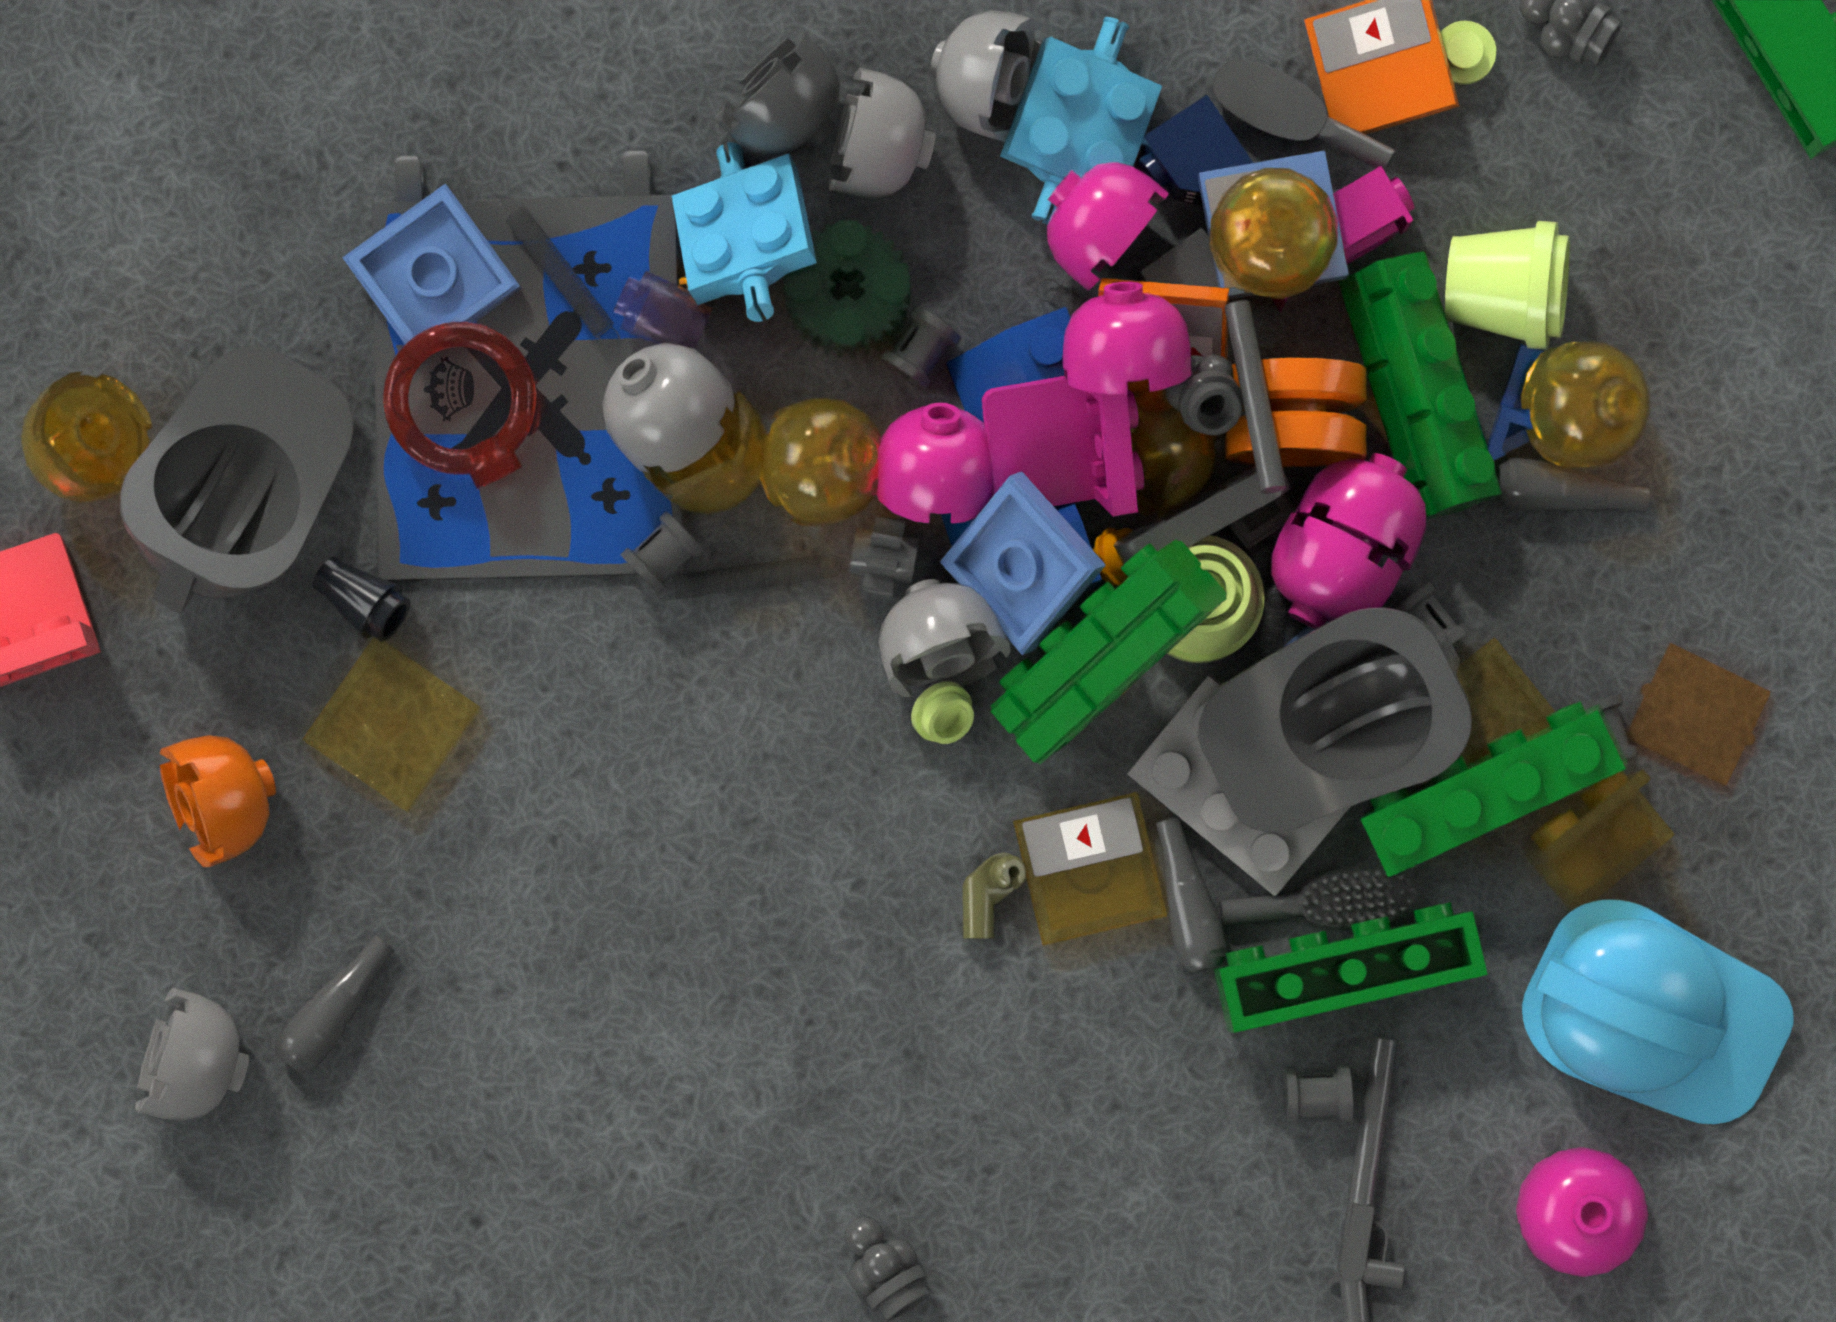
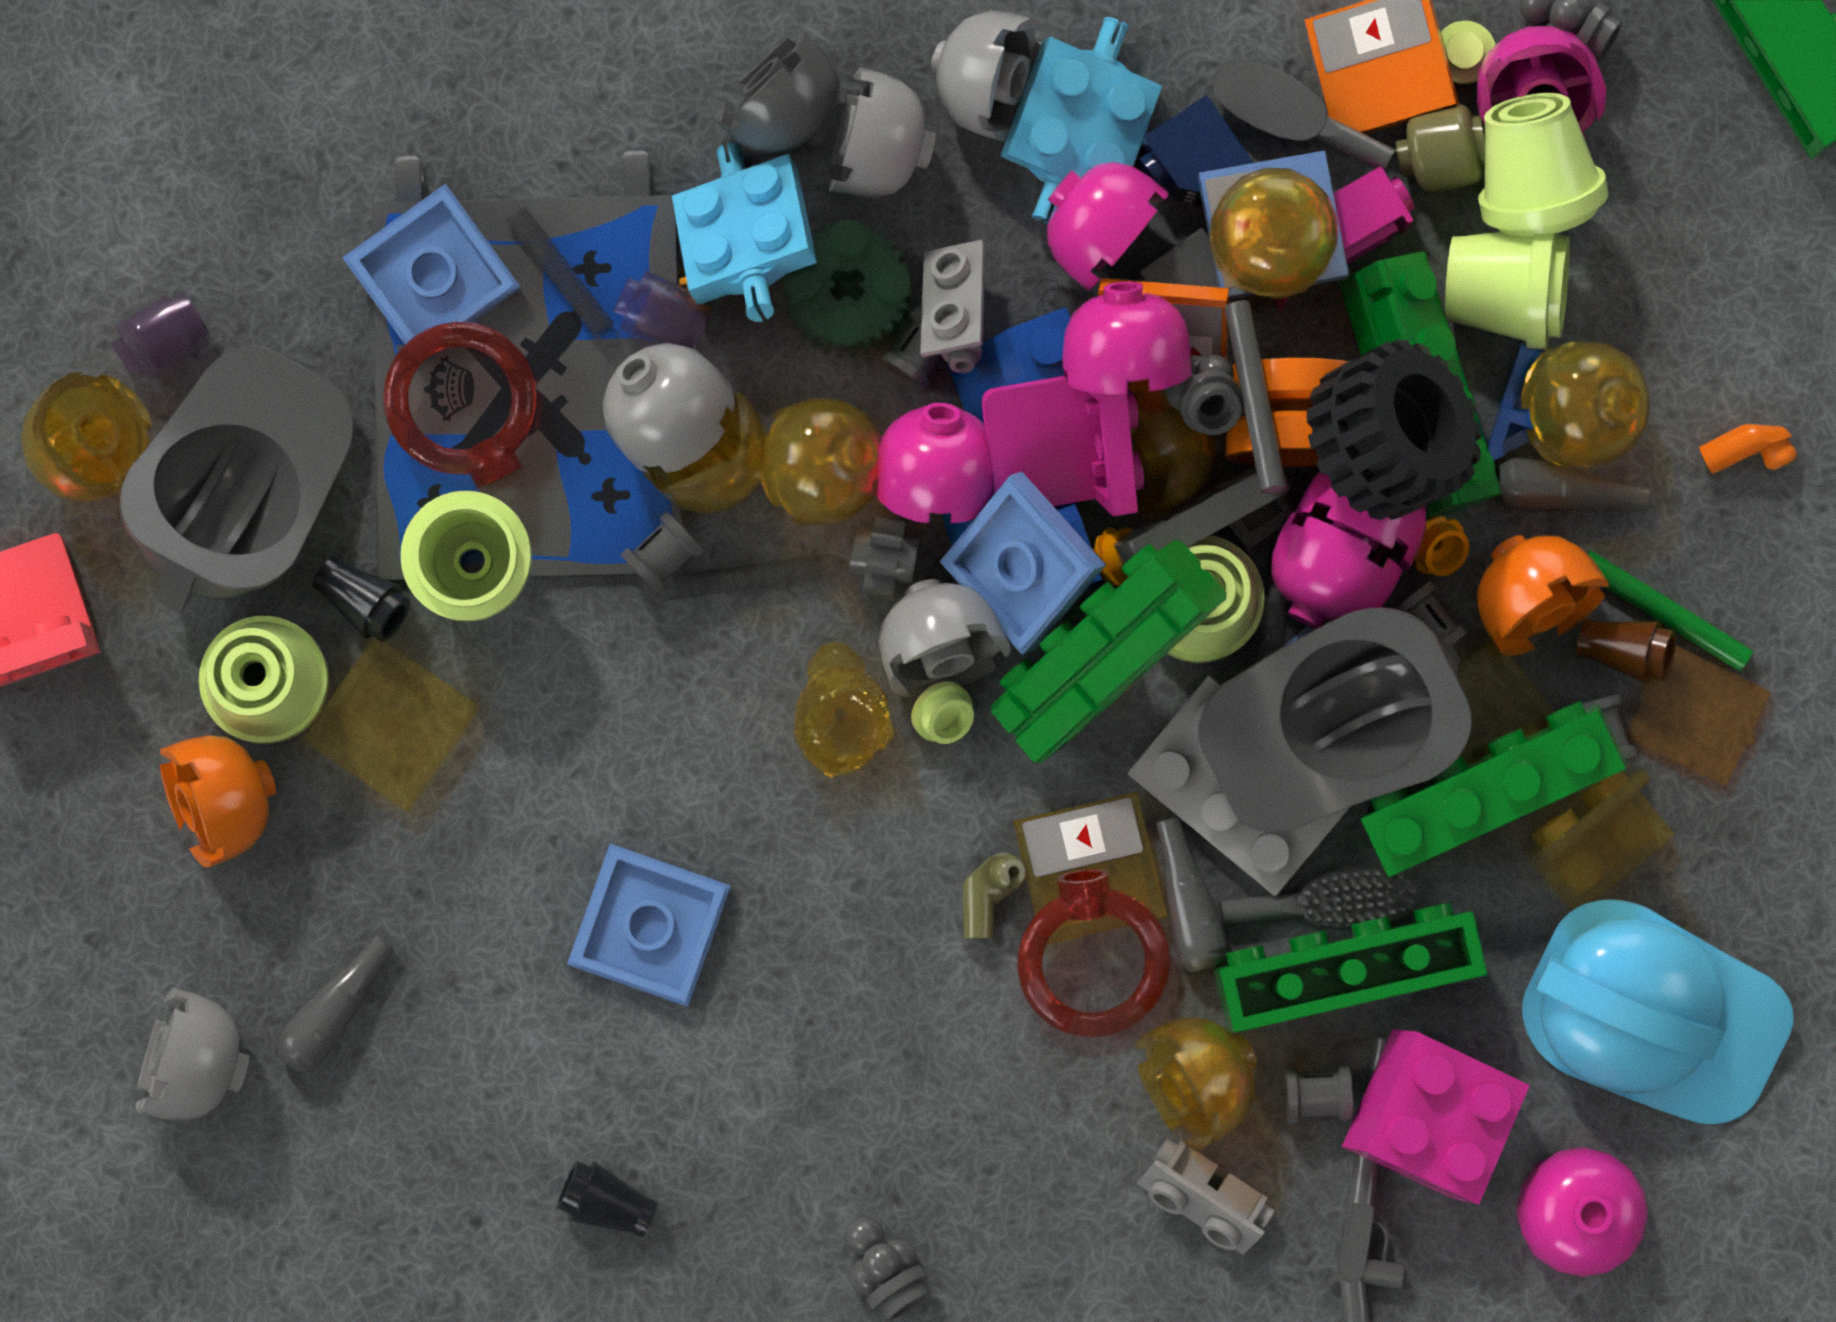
none -> clear purple brick [110,291,210,380]
none -> yellowish green piece [199,616,329,744]
none -> yellowish green piece [401,491,532,622]
none -> black cone [556,1161,658,1237]
none -> medium blue tile [567,844,731,1007]
none -> clear yellow piece [793,641,895,779]
none -> light grey hinge [920,239,985,373]
none -> clear red piece [1017,869,1170,1037]
none -> clear yellow cylinder [1135,1017,1257,1150]
none -> light grey hinge [1136,1138,1275,1255]
none -> black tyre [1307,339,1481,520]
none -> dark pink brick [1342,1029,1530,1205]
none -> olive head [1396,105,1485,194]
none -> light orange plate [1414,515,1469,576]
none -> dark pink cylinder [1477,26,1606,139]
none -> orange cylinder [1477,535,1608,656]
none -> yellowish green piece [1478,93,1609,237]
none -> reddish brown cone [1577,619,1676,684]
none -> green bar [1587,550,1753,672]
none -> orange arm [1699,424,1797,474]

